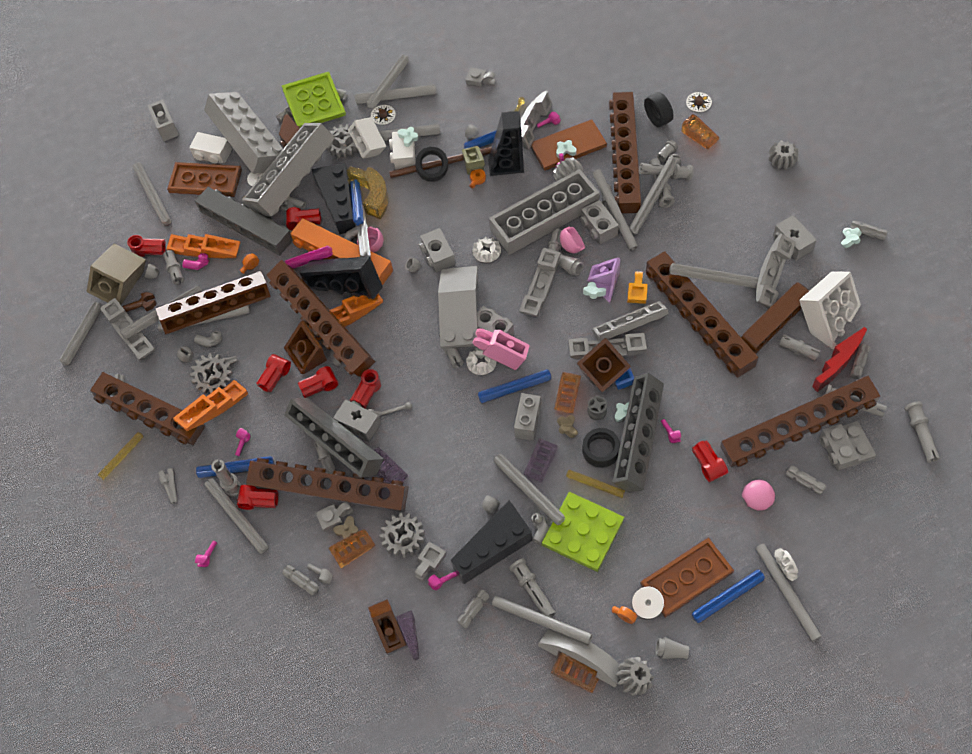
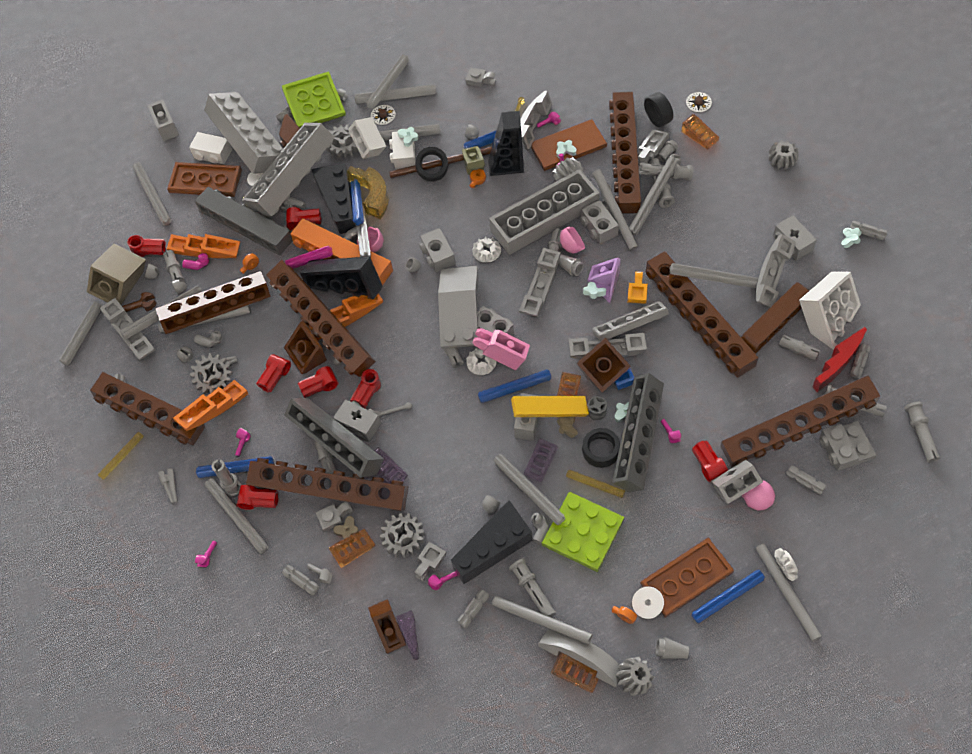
none -> light grey hinge [172,279,187,295]
none -> yellow tile [511,396,589,417]
none -> light grey hinge [638,130,669,165]
none -> light grey brick [711,460,763,504]

